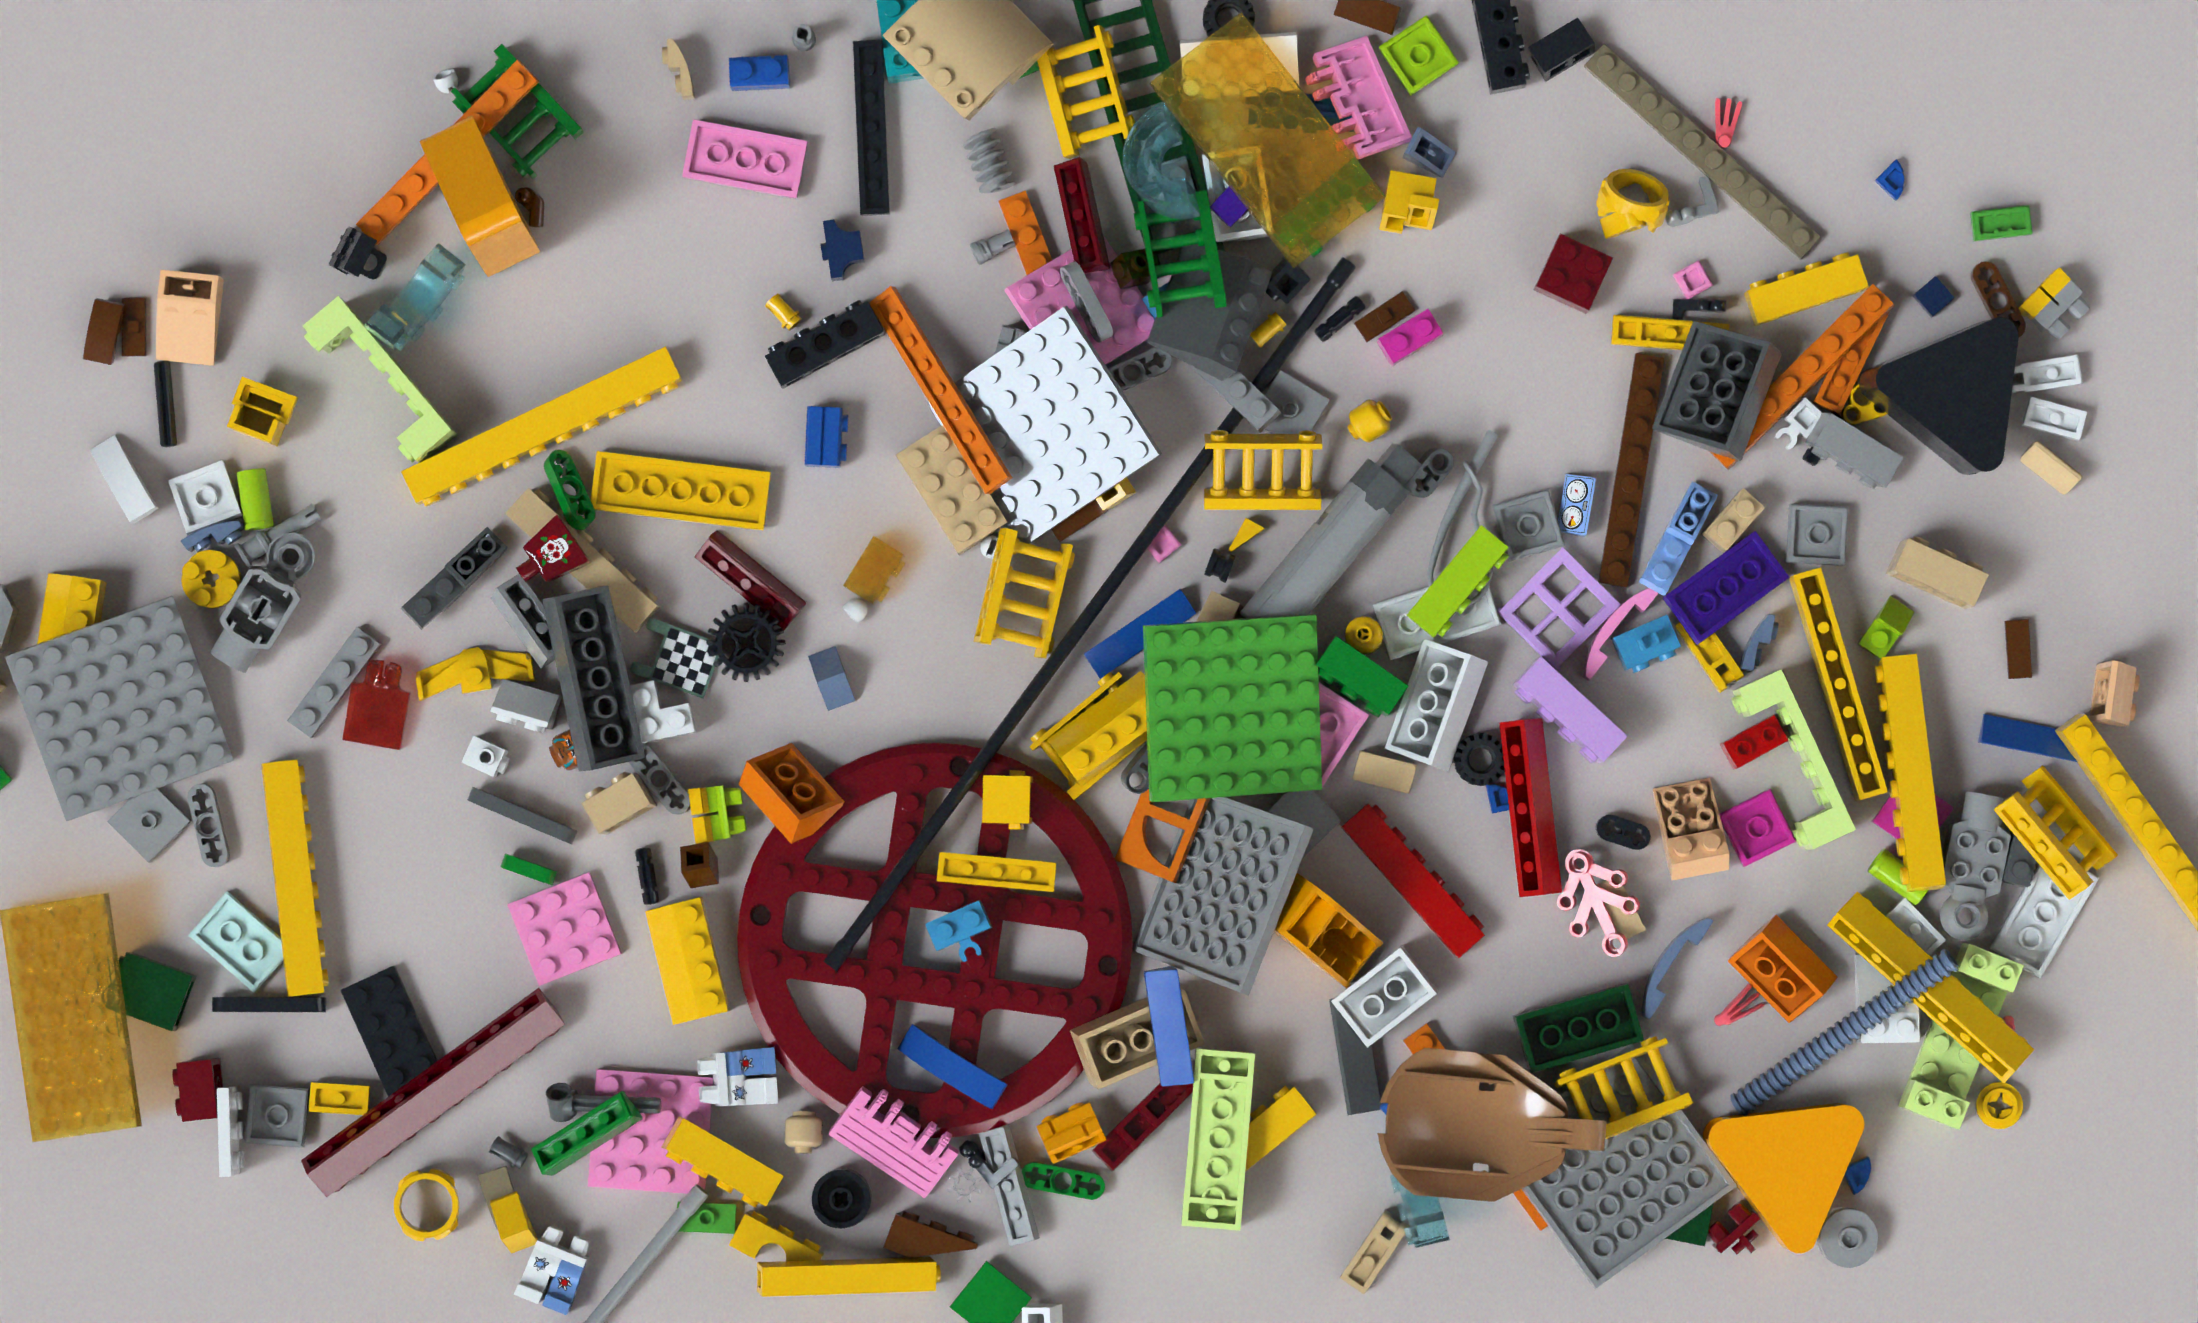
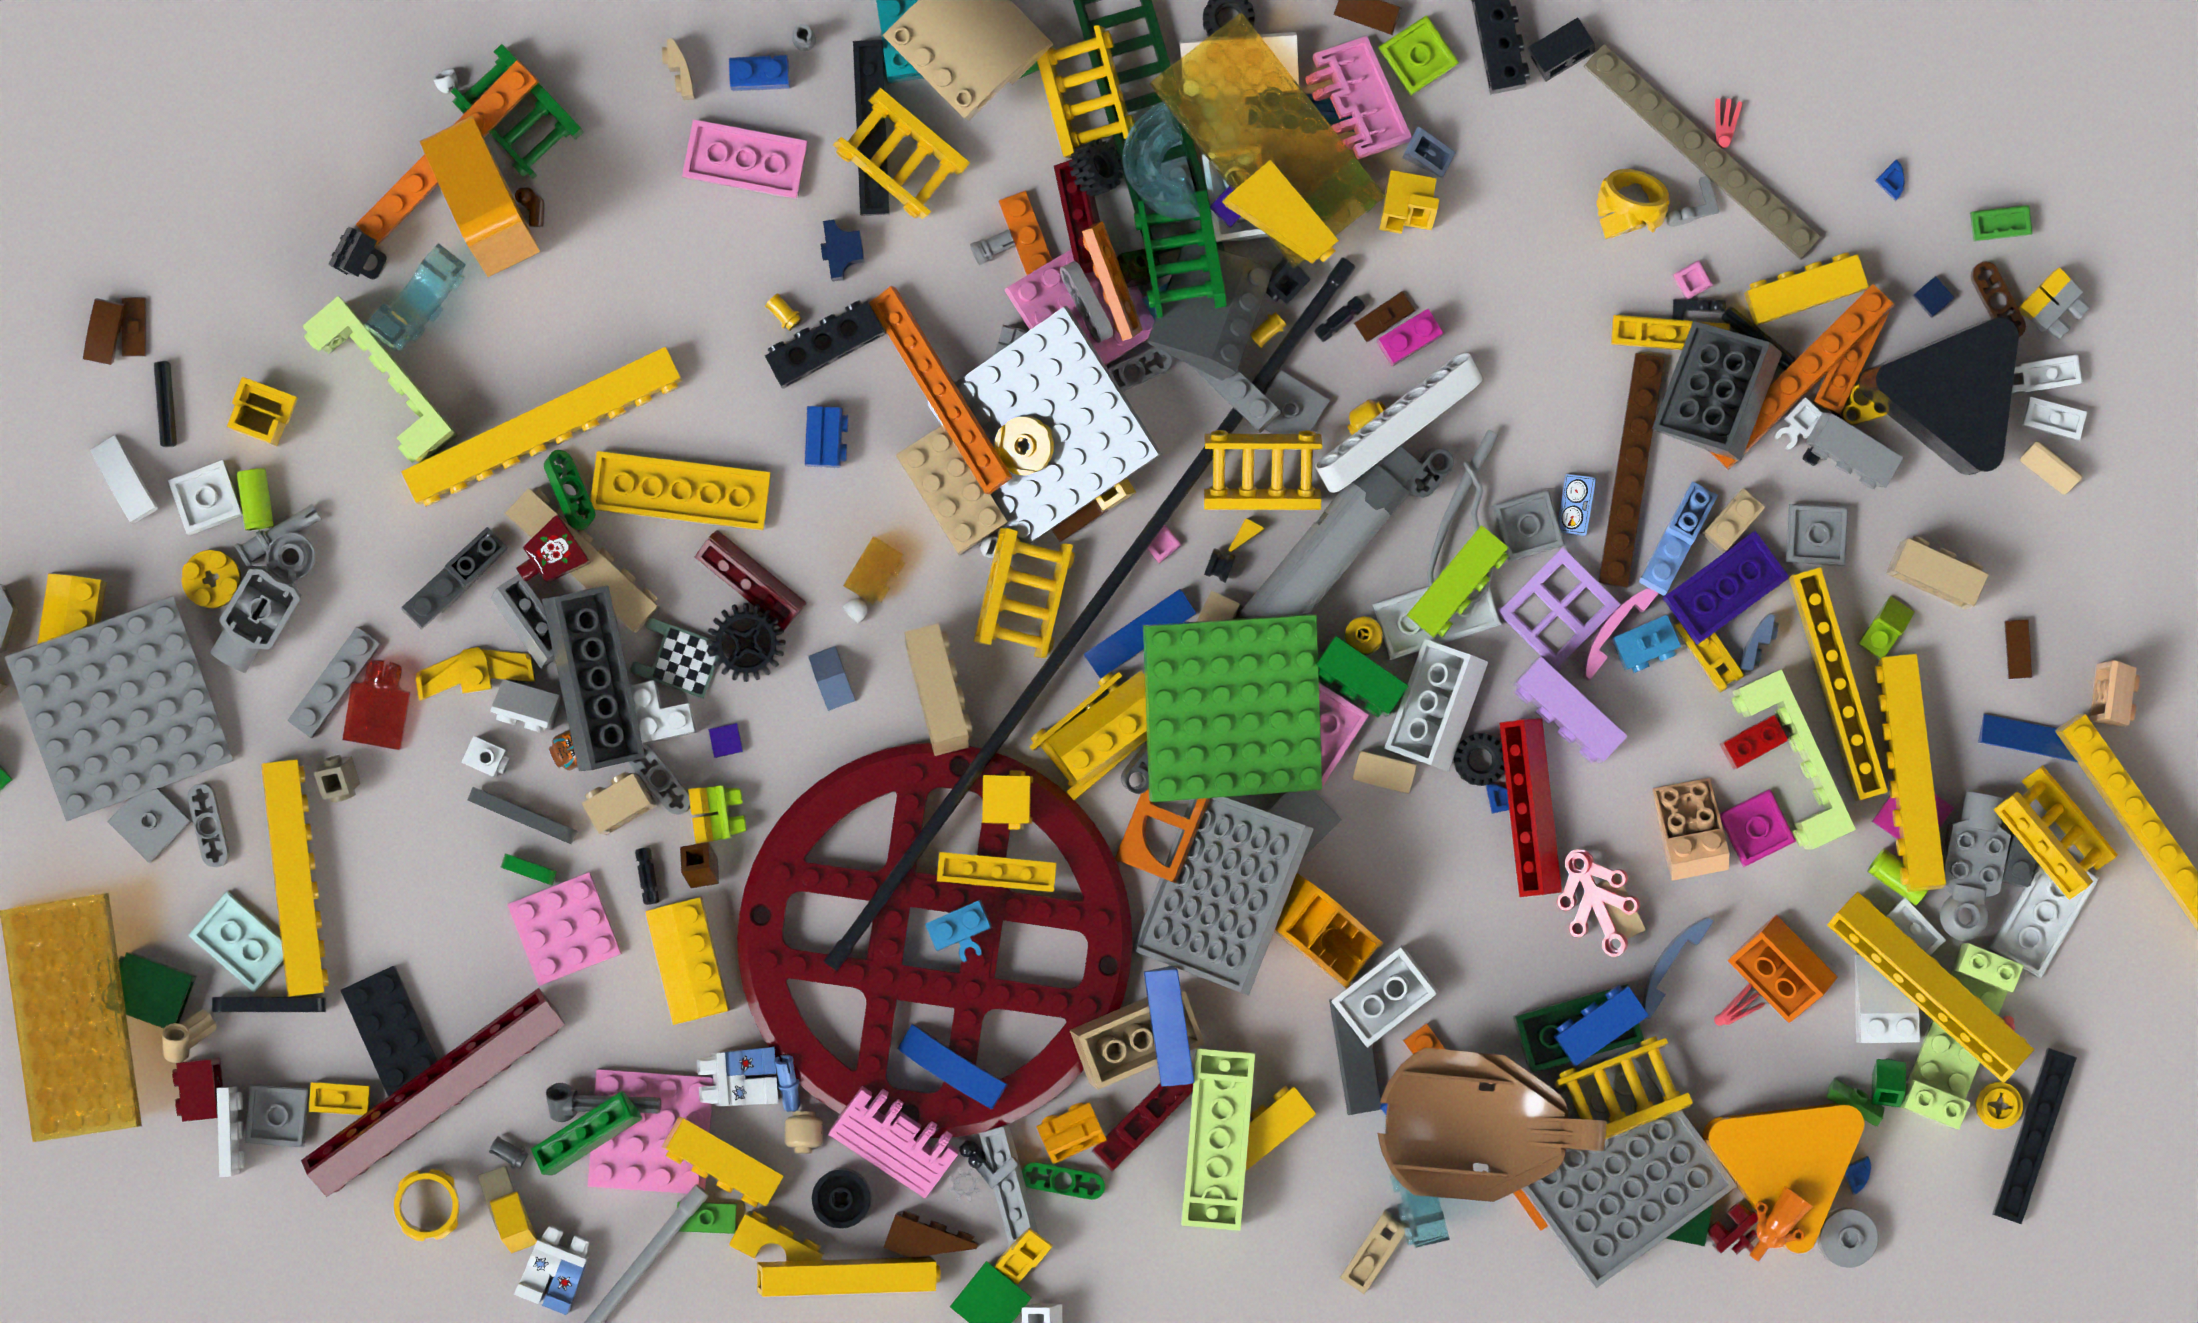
light nougat slope [156,270,224,366] -> none
sand blue slope [181,521,245,553] -> none
orange slope [739,743,844,844] -> none
light grey piece [963,128,1016,193] -> none
red brick [1341,804,1485,959] -> none
dark red brick [1533,233,1613,314] -> none
black beam [1595,815,1651,850] -> none
sand blue piece [1730,949,1959,1116] -> none
none -> tan piece [162,1009,216,1063]
none -> dark tan brick [314,755,360,802]
none -> dark purple tile [708,723,743,758]
none -> medium blue axle [774,1055,801,1112]
none -> yellow fence [833,88,970,219]
none -> tan brick [904,623,973,756]
none -> plate [994,416,1054,475]
none -> yellow slope [995,1228,1053,1284]
none -> black tyre [1069,139,1123,196]
none -> orange plate [1082,221,1143,341]
none -> yellow slope [1222,160,1339,264]
none -> white beam [1315,353,1483,492]
none -> blue brick [1554,985,1649,1066]
none -> black axle [1721,306,1796,370]
none -> orange piece [1749,1186,1814,1262]
none -> bright green plate [1827,1078,1885,1127]
none -> green brick [1871,1059,1906,1108]
none -> black plate [1992,1048,2077,1224]

